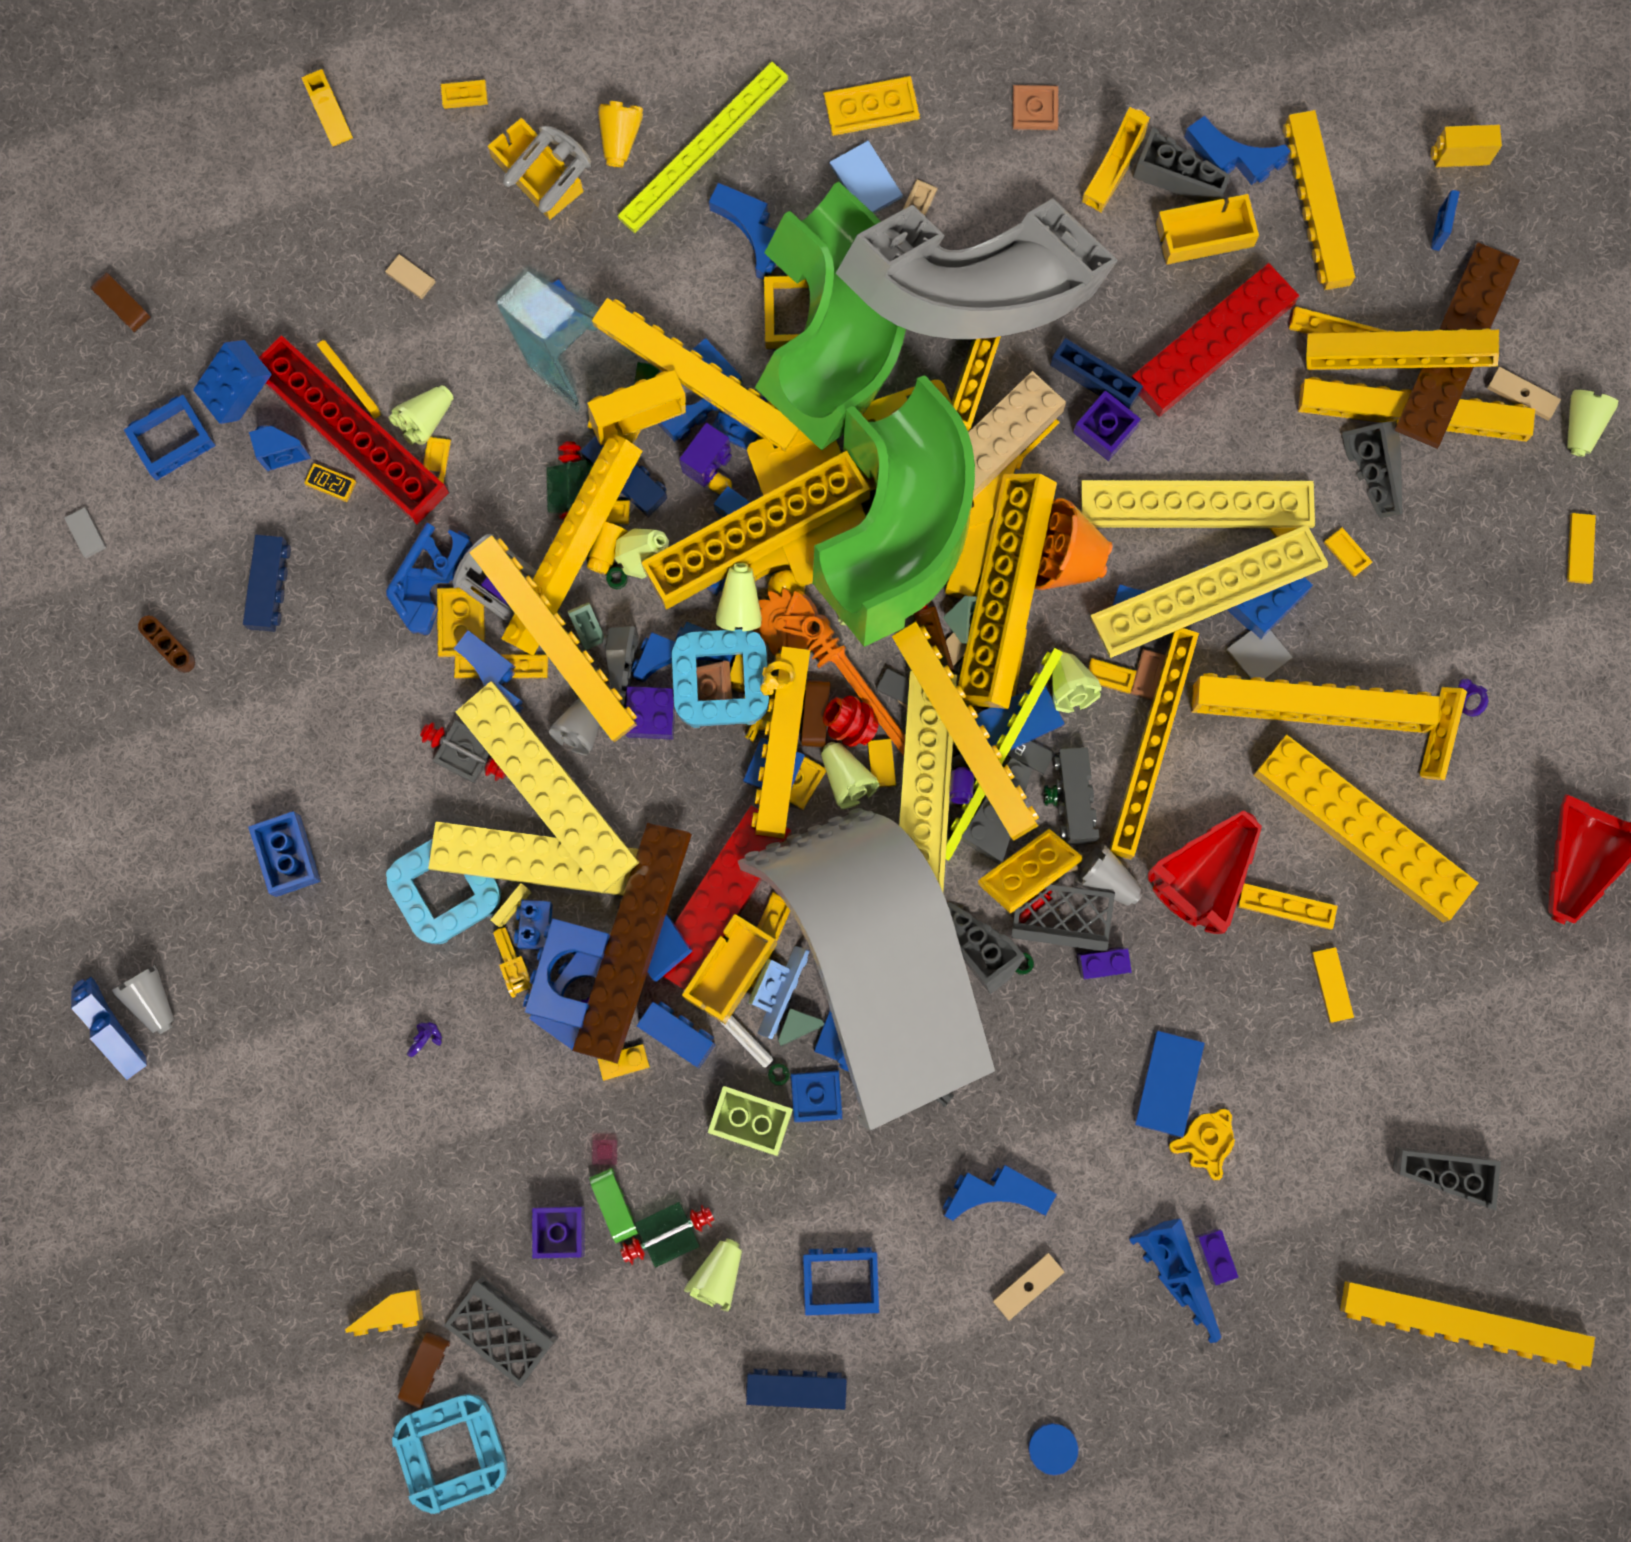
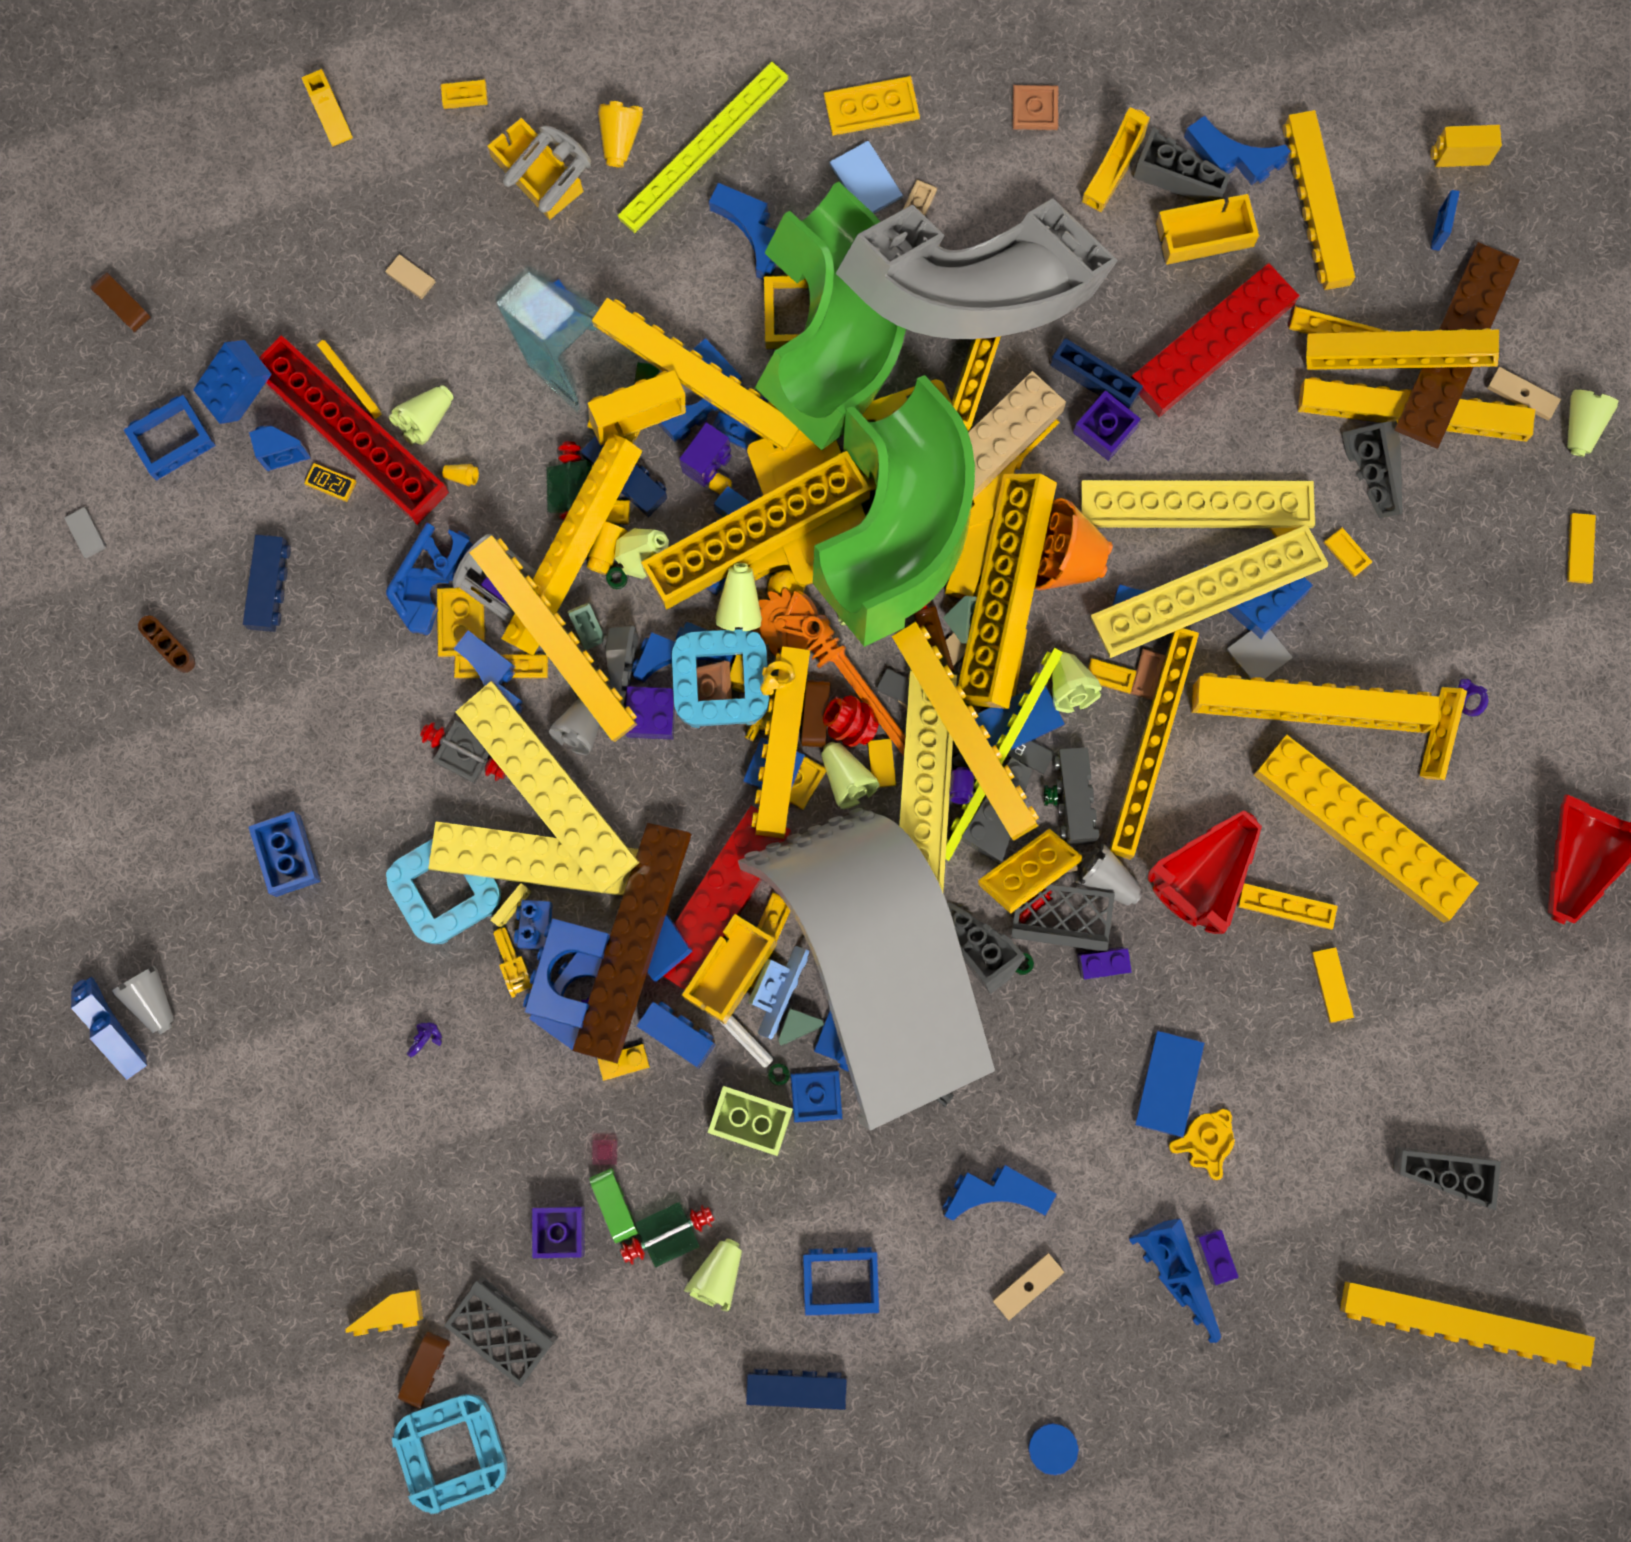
yellow tile [423,437,451,484] -> none
none -> yellow cone [443,464,479,487]

